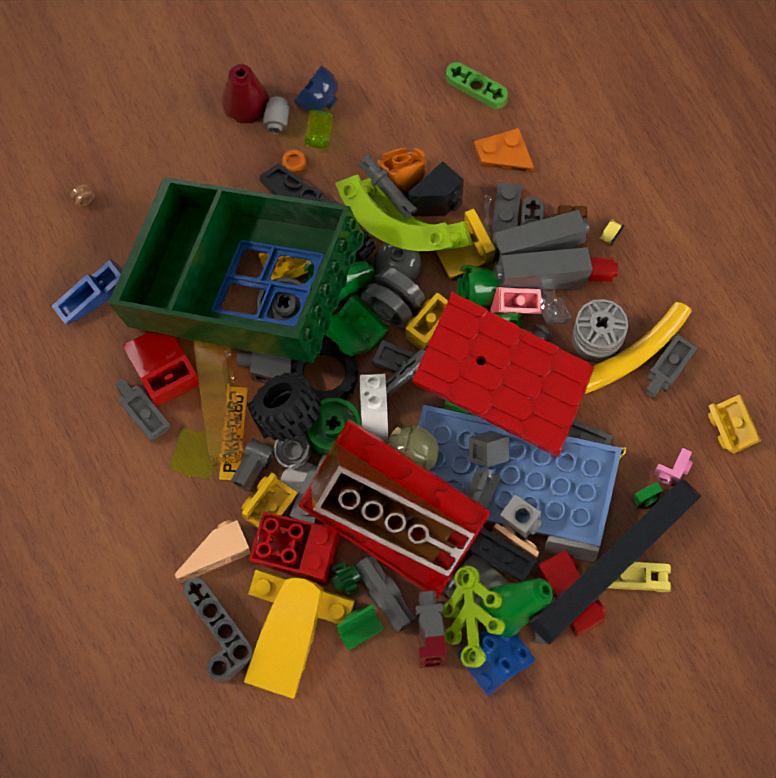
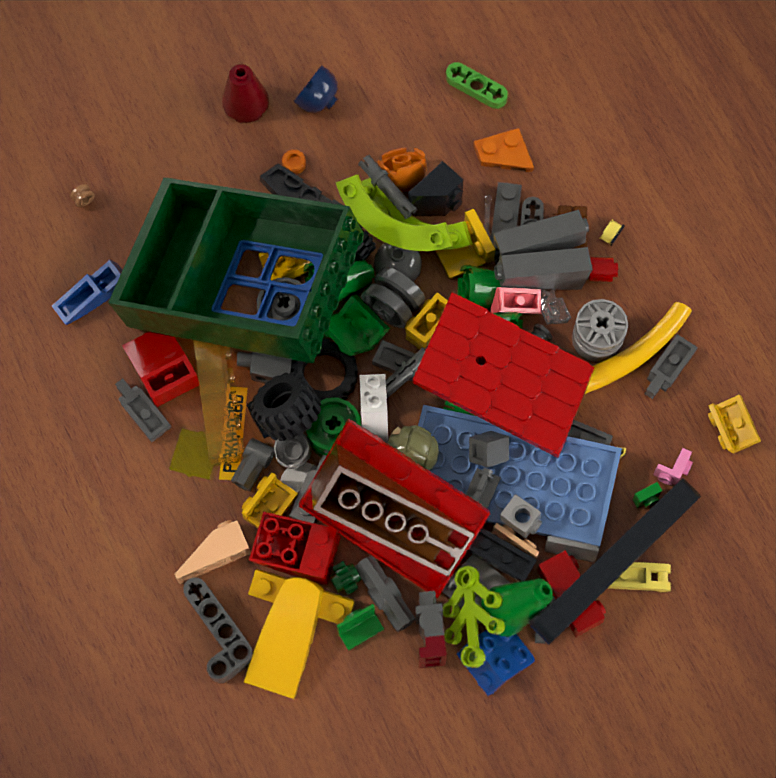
light grey brick [263,97,289,134] -> none
clear neon green bracket [304,110,333,149] -> none

